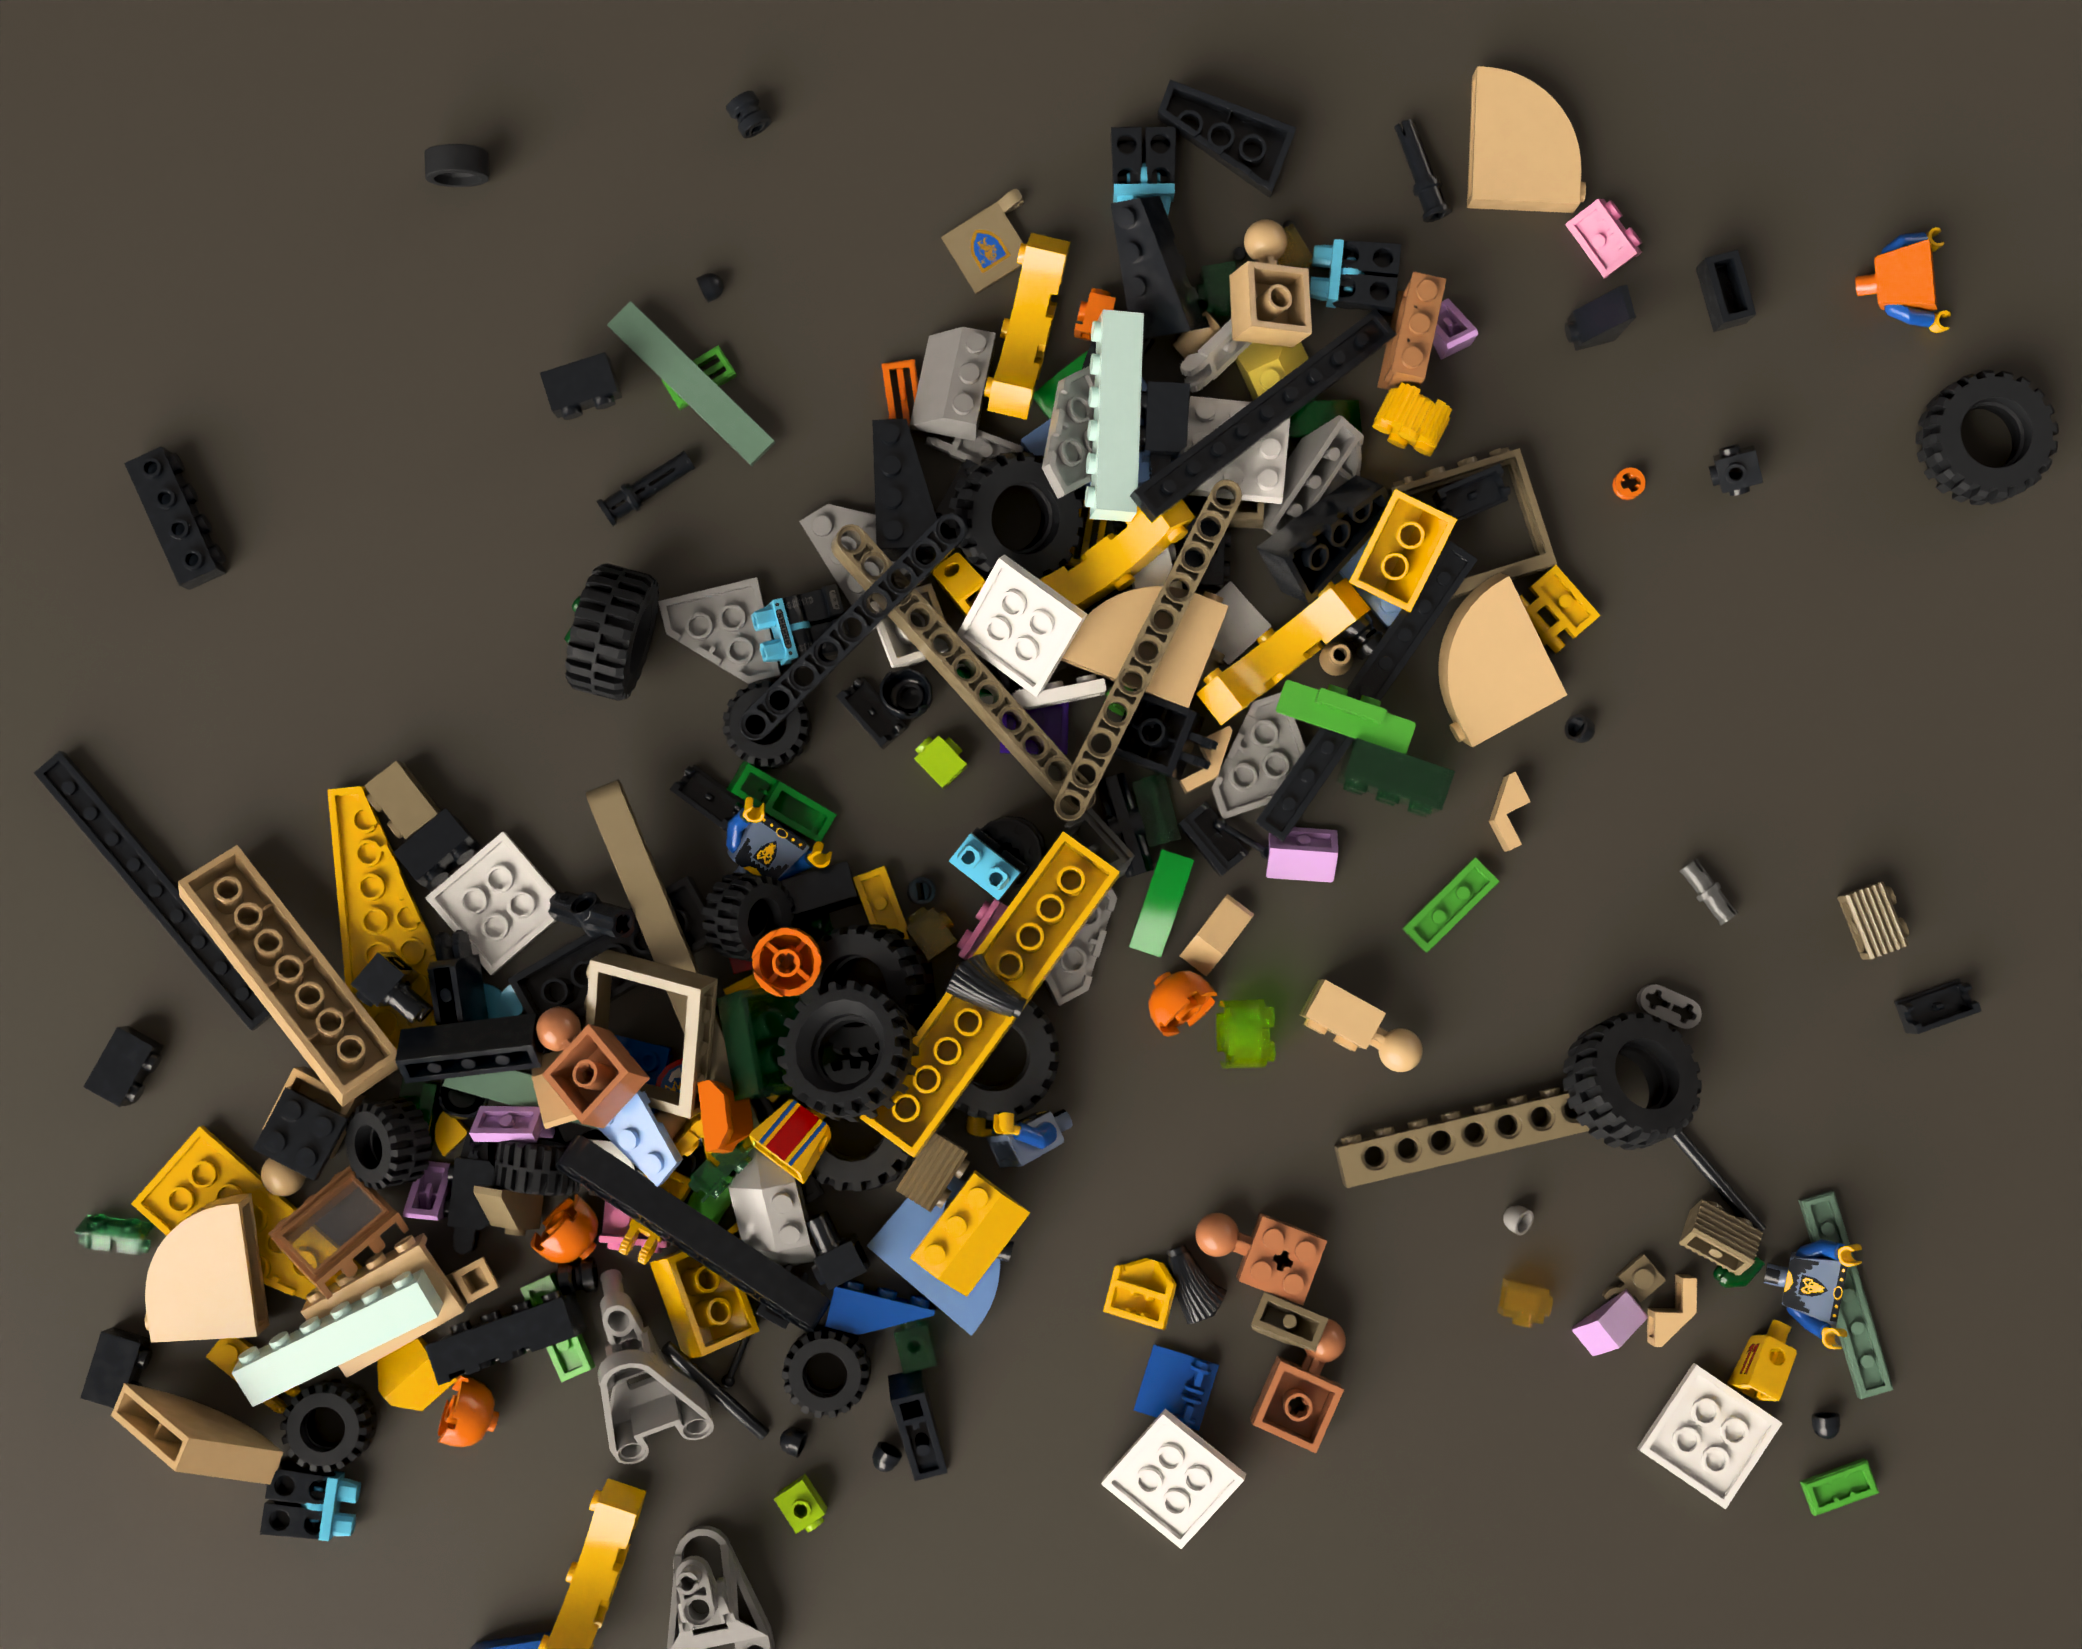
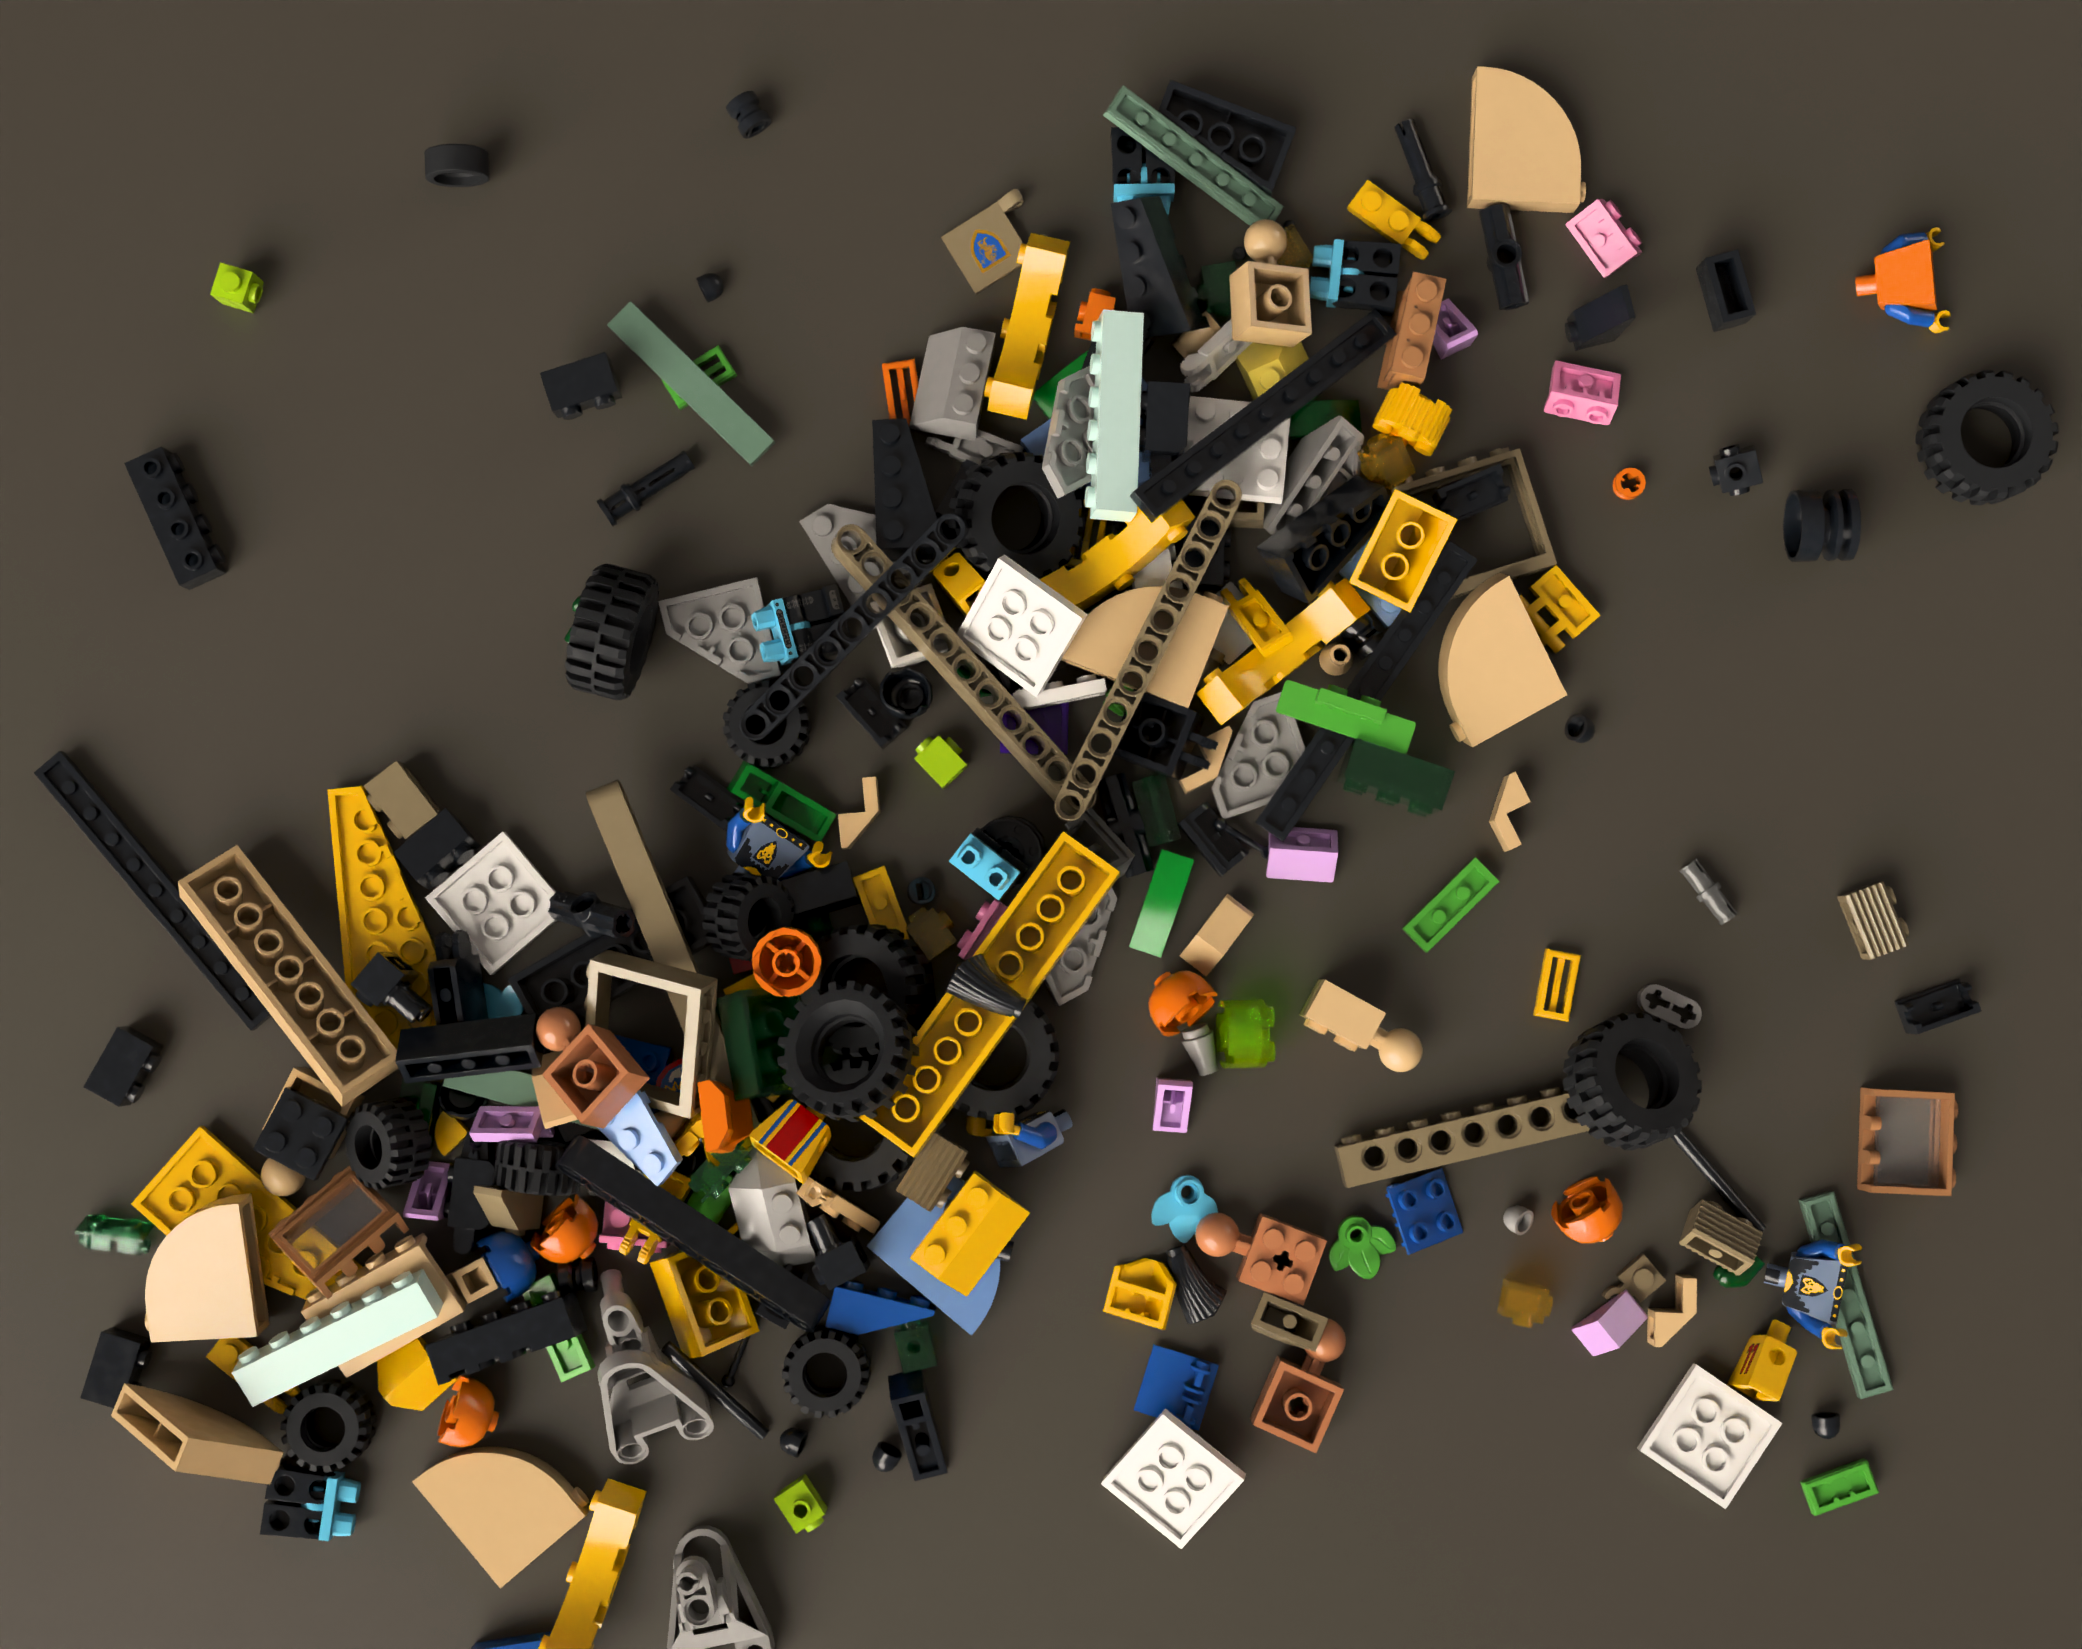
none -> lime brick [210,262,264,313]
none -> tan brick [412,1447,590,1589]
none -> blue cylinder [476,1231,540,1303]
none -> tan hinge [796,1177,880,1234]
none -> tan slope [838,777,881,850]
none -> sand green tile [1103,85,1284,226]
none -> medium azure plate [1151,1175,1218,1243]
none -> lavender slope [1153,1077,1193,1133]
none -> light grey cone [1181,1023,1218,1076]
none -> yellow hinge [1220,577,1294,658]
none -> bright green plate [1329,1215,1396,1279]
none -> yellow hinge [1347,179,1441,260]
none -> clear yellow brick [1357,433,1416,490]
none -> blue hinge [1385,1168,1463,1255]
none -> black piece [1479,204,1529,311]
none -> yellow tile [1533,949,1581,1022]
none -> bright pink bracket [1544,360,1621,425]
none -> orange cylinder [1551,1176,1623,1243]
none -> black wheel [1783,489,1861,562]
none -> window [1857,1087,1958,1196]

